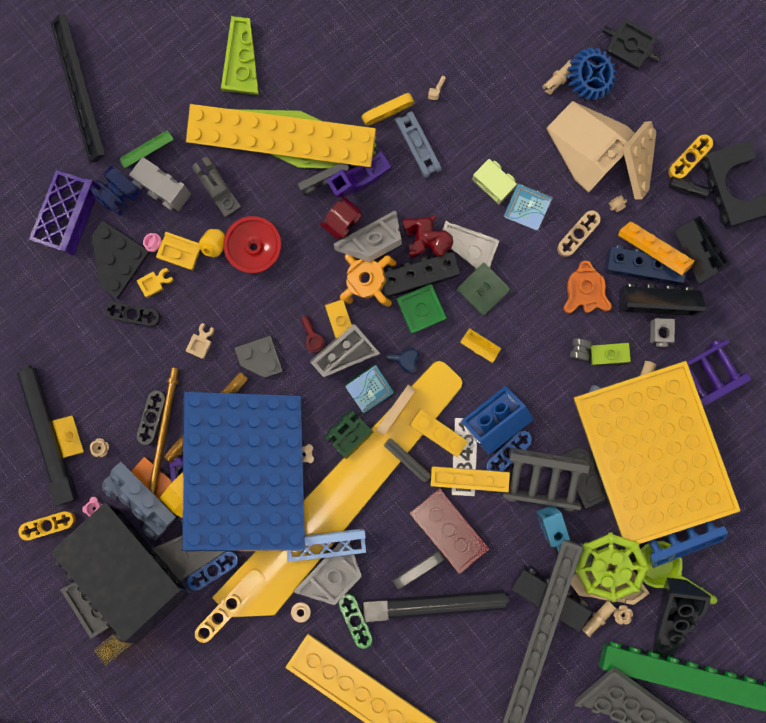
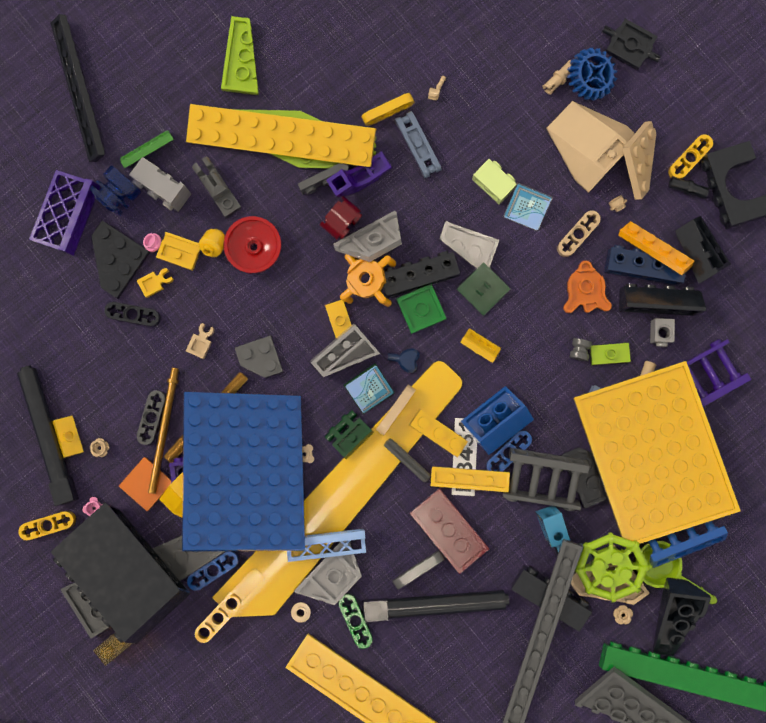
sand blue bracket [102,462,176,541] -> none
dark red plate [301,316,325,353] -> none
dark red animal [403,215,454,258] -> none
tan pin [582,600,617,637] -> none

